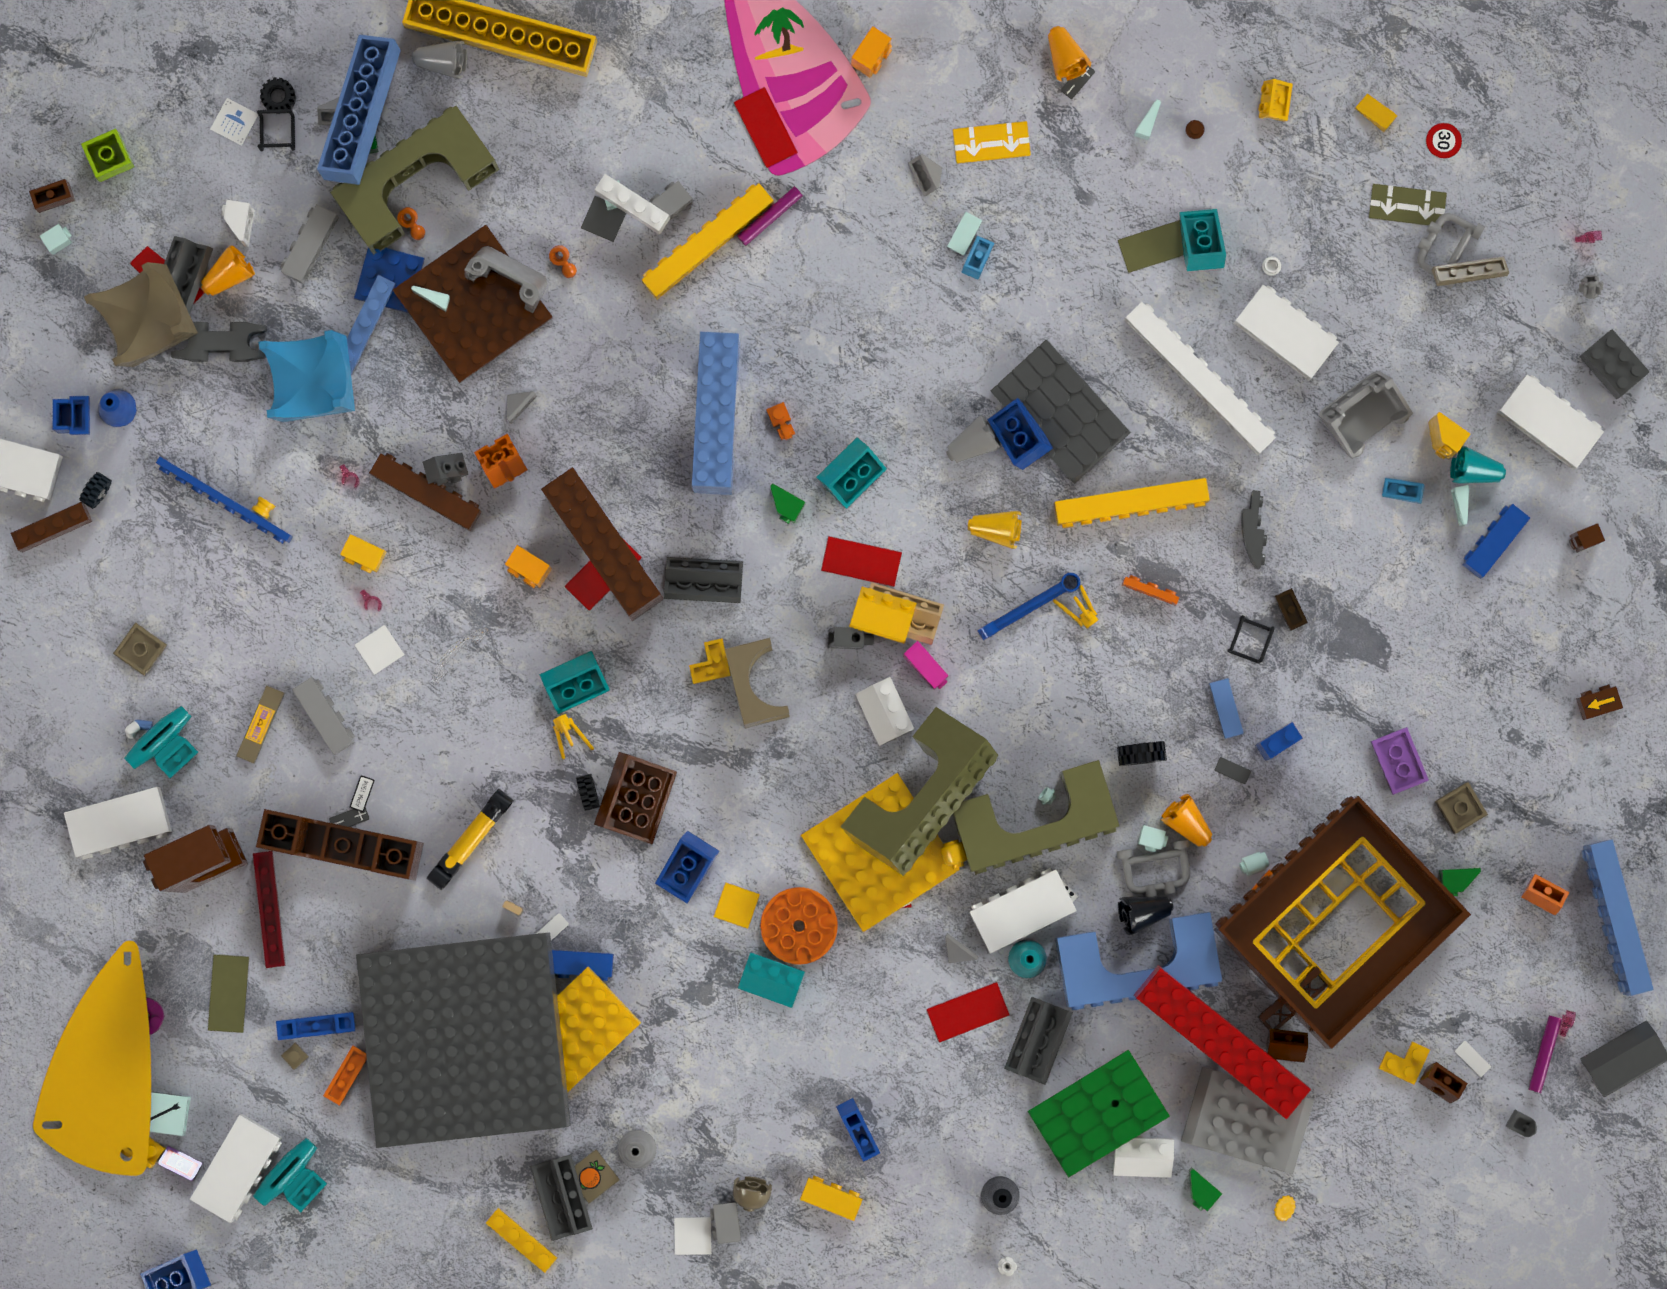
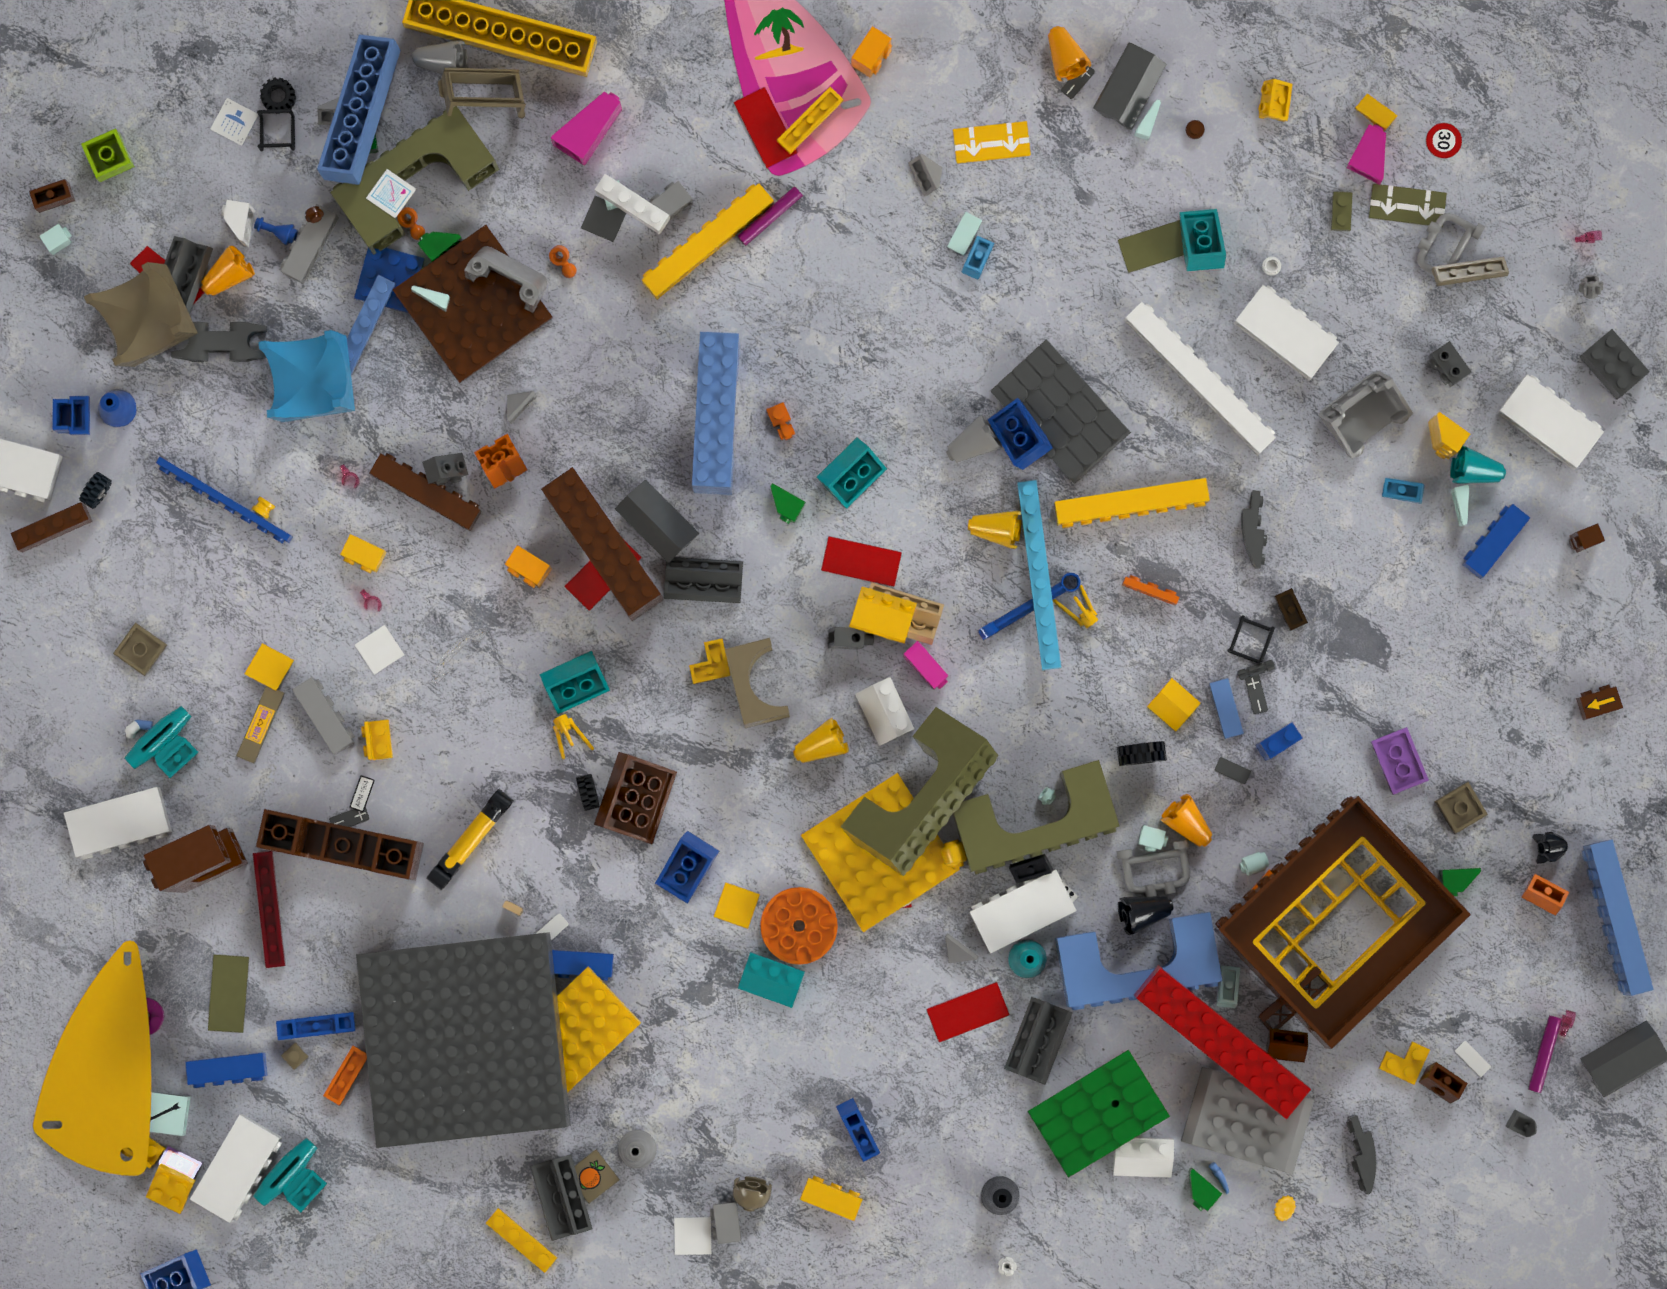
none -> yellow plate [146,1163,196,1214]
none -> blue brick [185,1052,268,1088]
none -> yellow sticker [244,643,294,691]
none -> blue piece [254,217,298,246]
none -> reddish brown plate [305,206,324,223]
none -> yellow bracket [361,720,393,761]
none -> white sticker [366,169,416,218]
none -> green slope [417,231,463,262]
none -> dark tan piece [438,68,526,119]
none -> dark pink slope [551,91,622,166]
none -> dark grey slope [615,480,700,563]
none -> yellow plate [777,87,844,154]
none -> yellow cone [793,718,849,763]
none -> black plate [1009,854,1053,884]
none -> medium azure plate [1017,480,1061,671]
none -> dark grey slope [1093,42,1167,130]
none -> yellow slope [1147,678,1201,732]
none -> medium blue helmet [1209,1162,1229,1194]
none -> light aqua slope [1217,965,1240,1008]
none -> dark grey axle [1237,660,1275,680]
none -> dark grey sticker [1245,675,1268,714]
none -> olive plate [1331,192,1353,231]
none -> dark pink slope [1346,124,1386,185]
none -> dark grey slope [1346,1115,1376,1194]
none -> dark grey brick [1428,341,1472,387]
none -> black brick [1532,832,1568,864]

